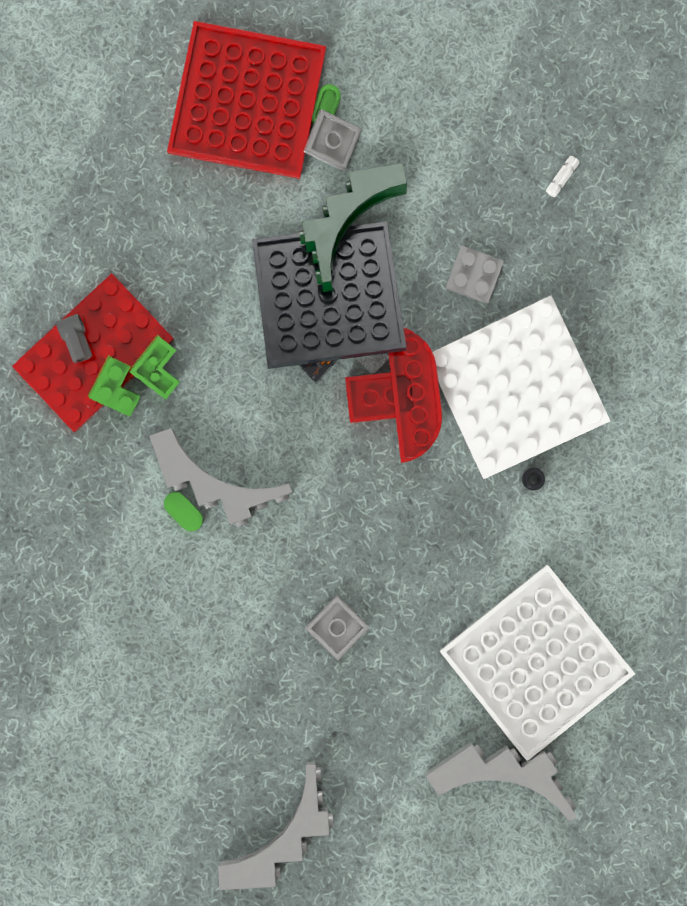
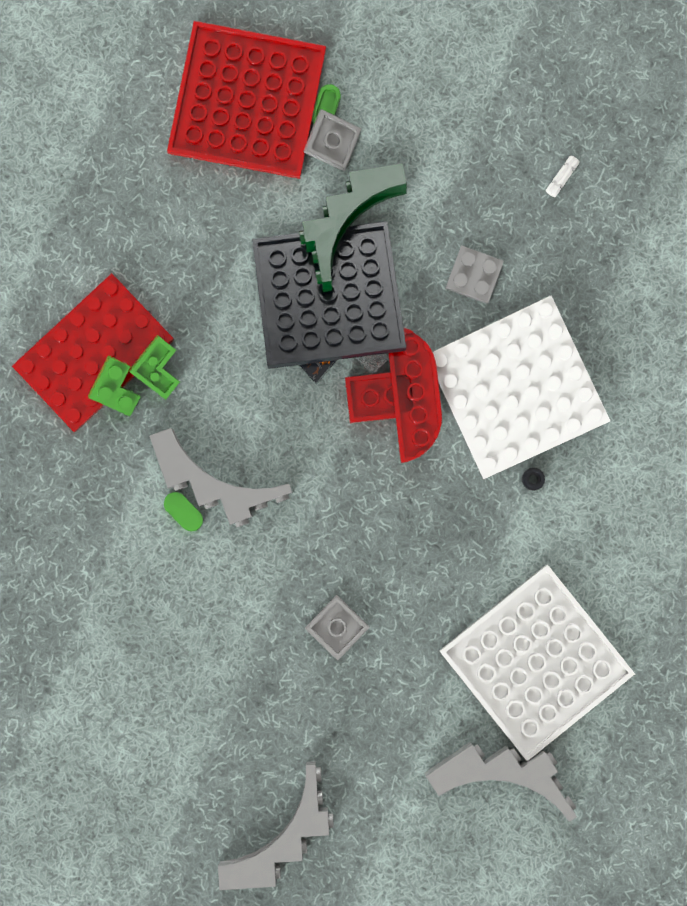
dark grey piece [56,314,93,363] -> none

